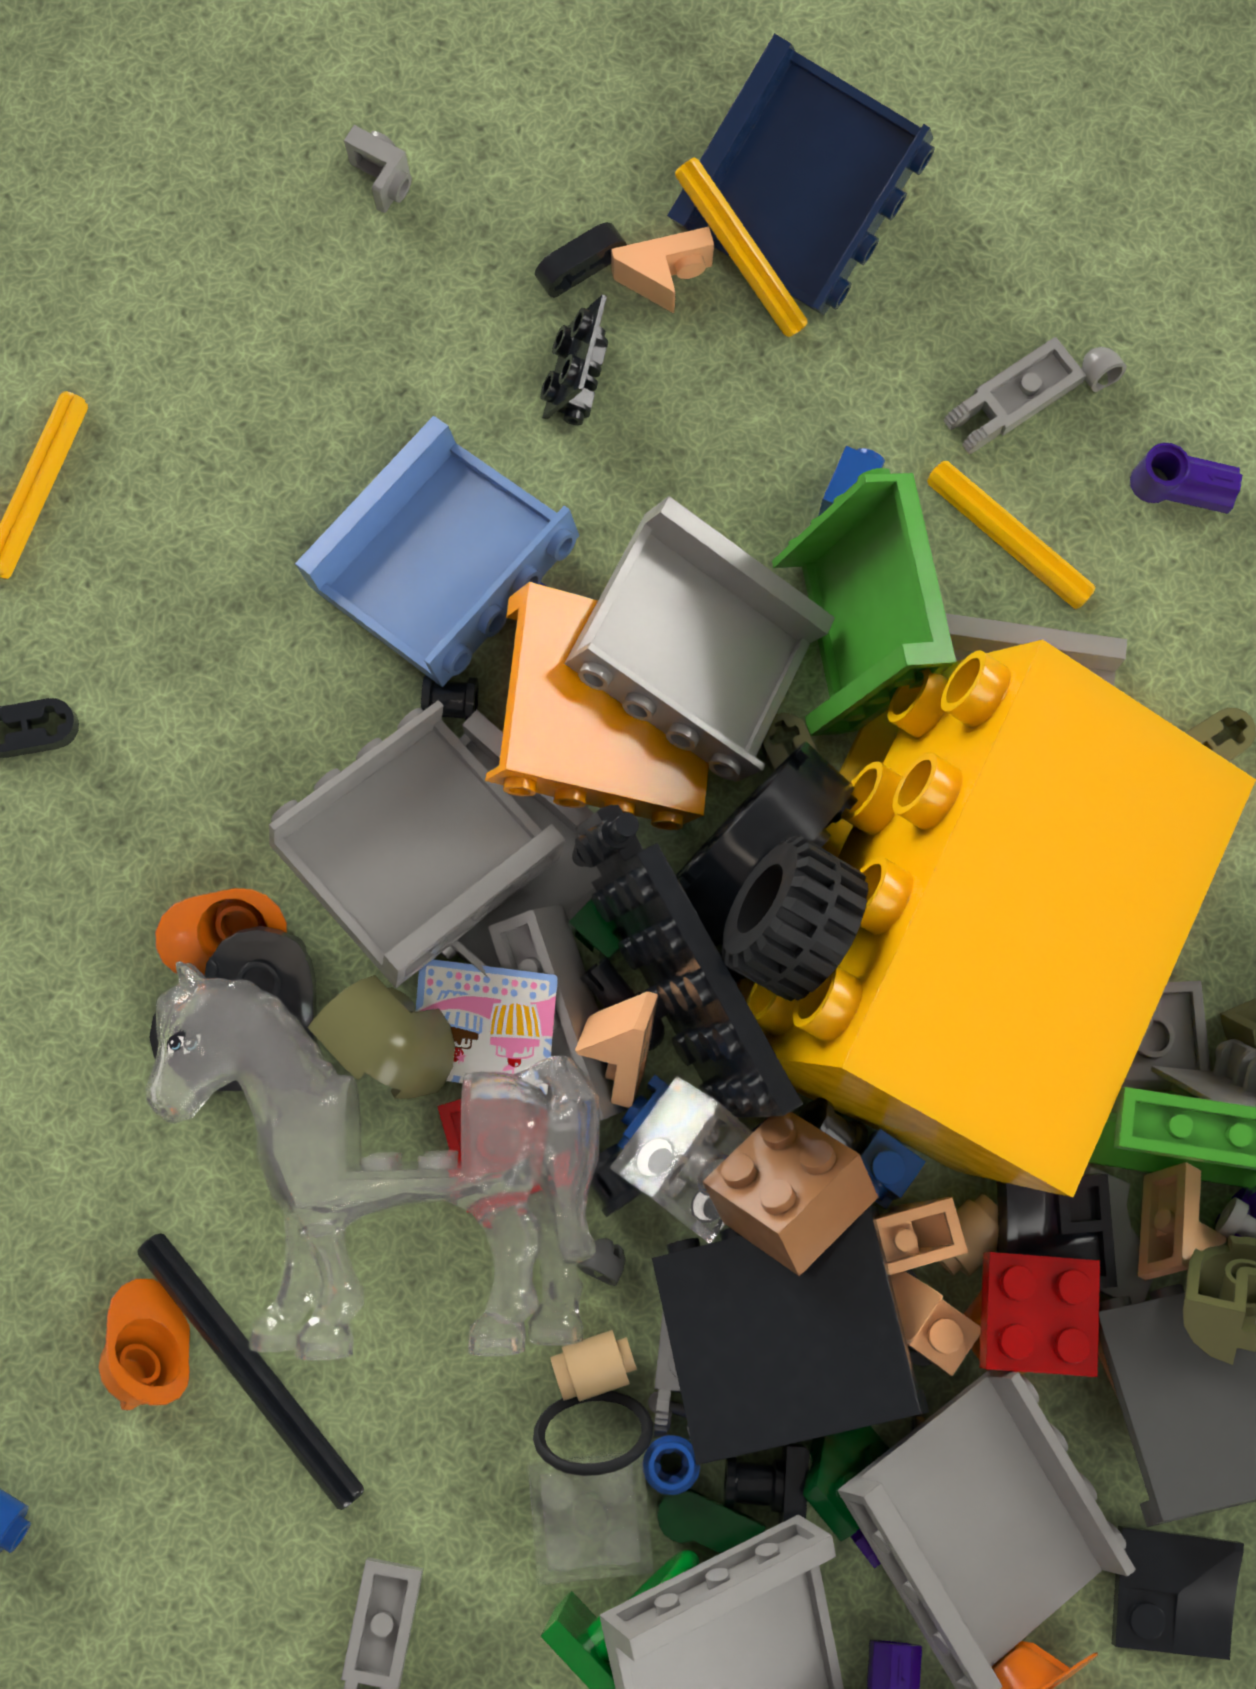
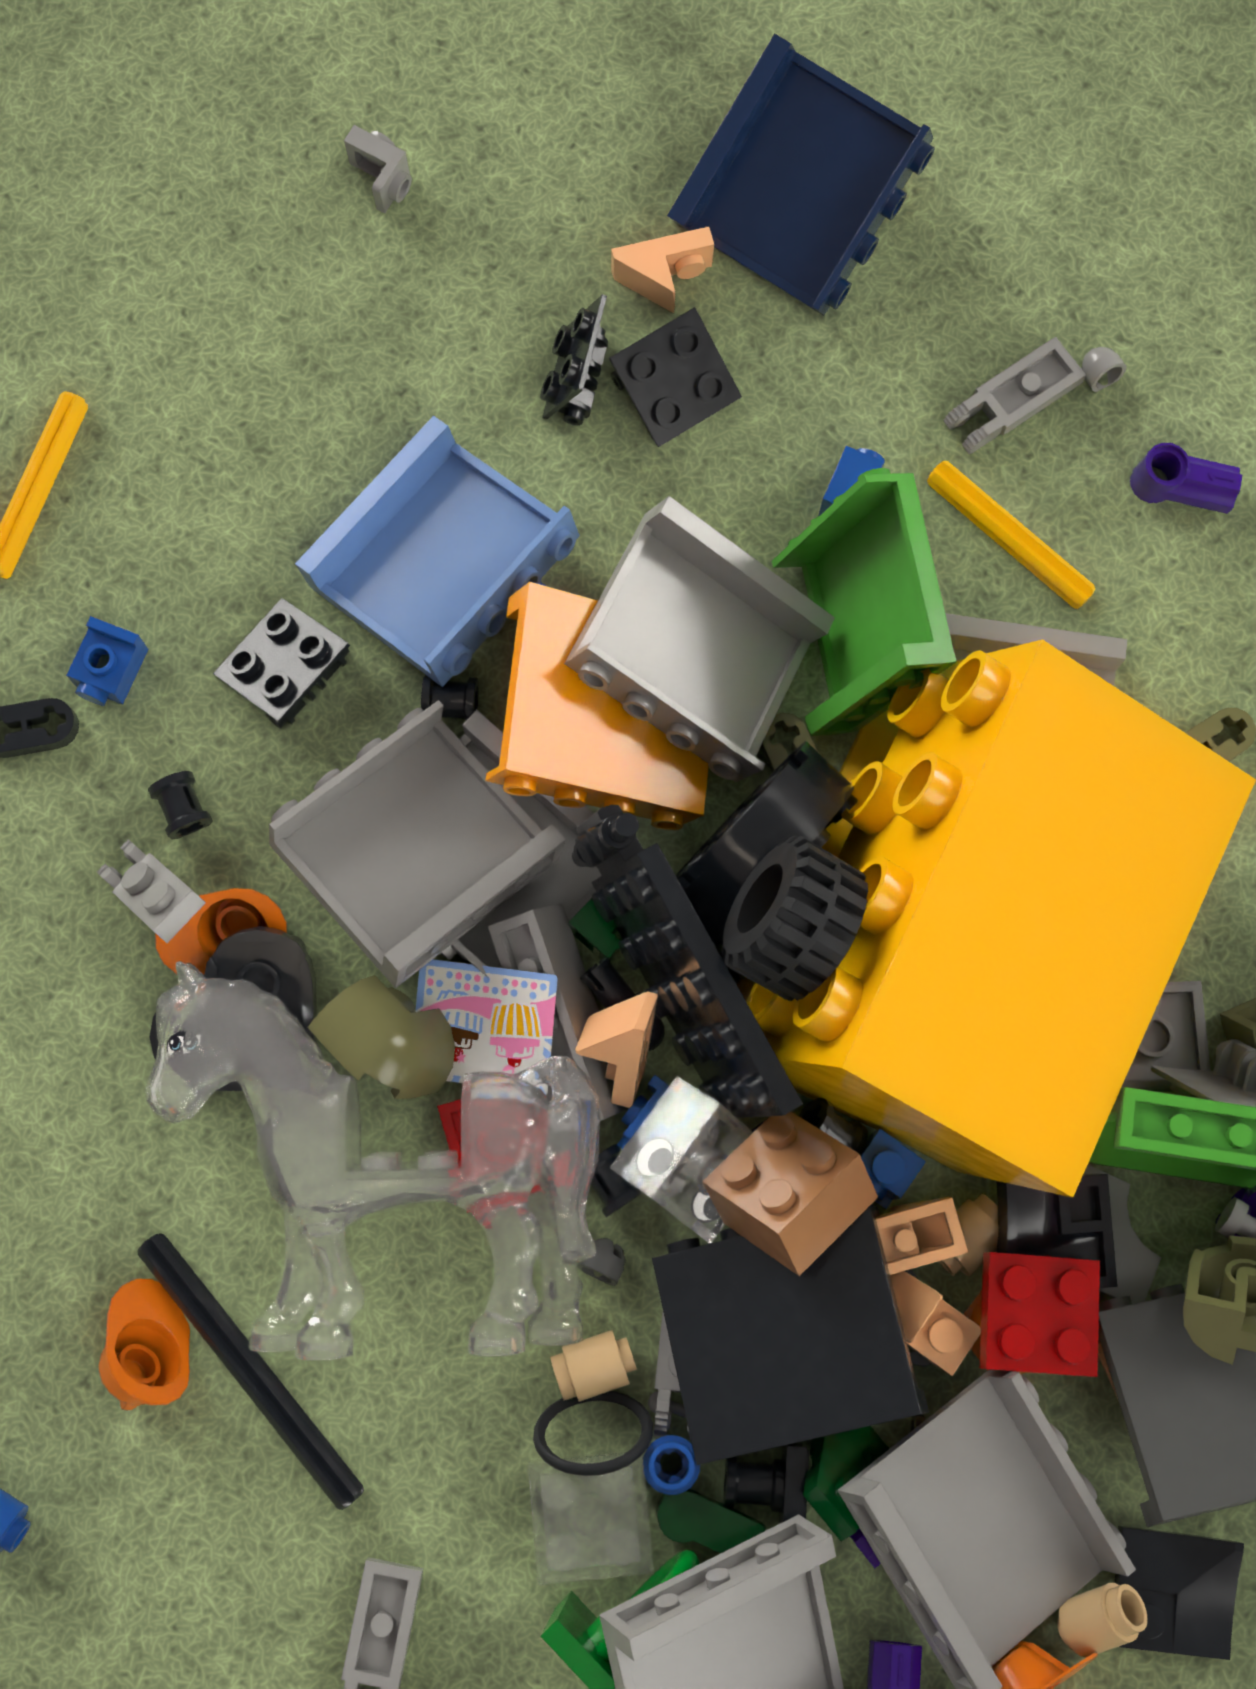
black beam [535,222,627,298] -> none
yellow axle [675,157,808,337] -> none
light nougat slope [1138,1162,1227,1281] -> none
none -> blue brick [66,616,149,706]
none -> light grey hinge [97,839,206,943]
none -> black bush [148,771,213,840]
none -> hinge [213,598,350,729]
none -> black hinge [609,307,742,447]
none -> tan brick [1057,1583,1147,1658]

